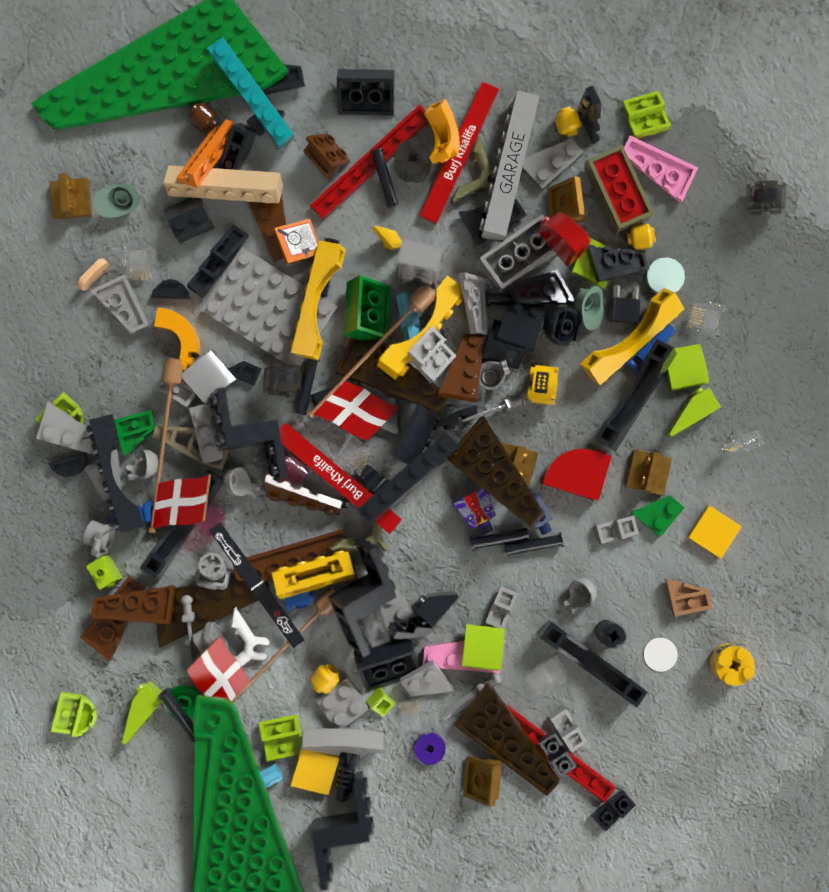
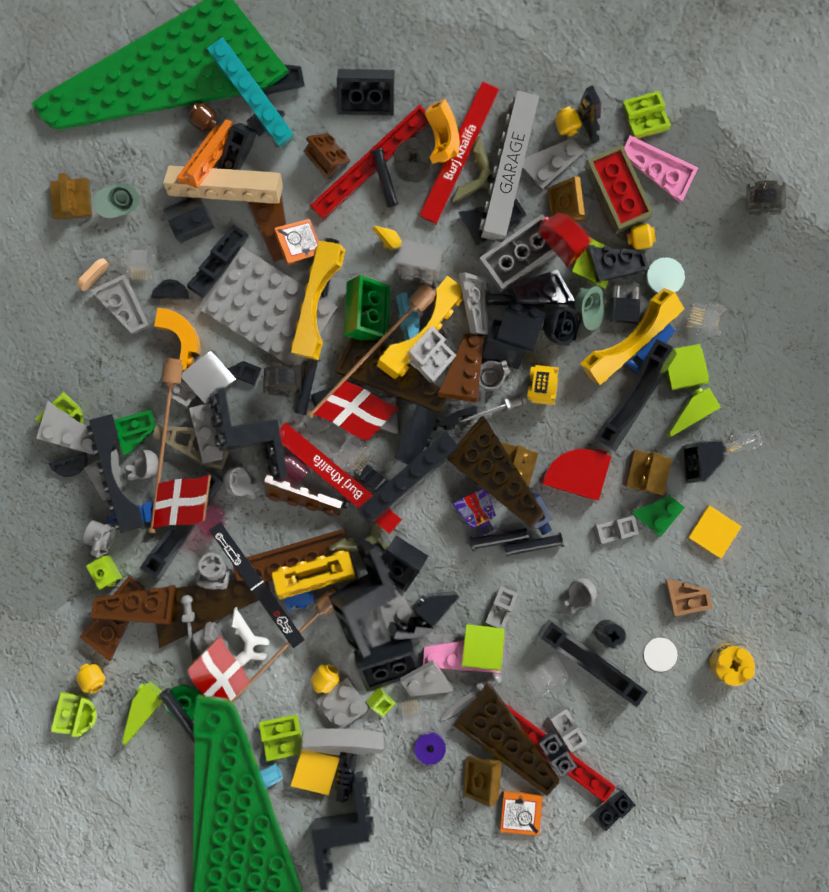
none -> yellow head [75,663,105,694]
none -> black slope [382,535,428,592]
none -> tile [500,791,543,836]
none -> black slope [683,440,726,483]

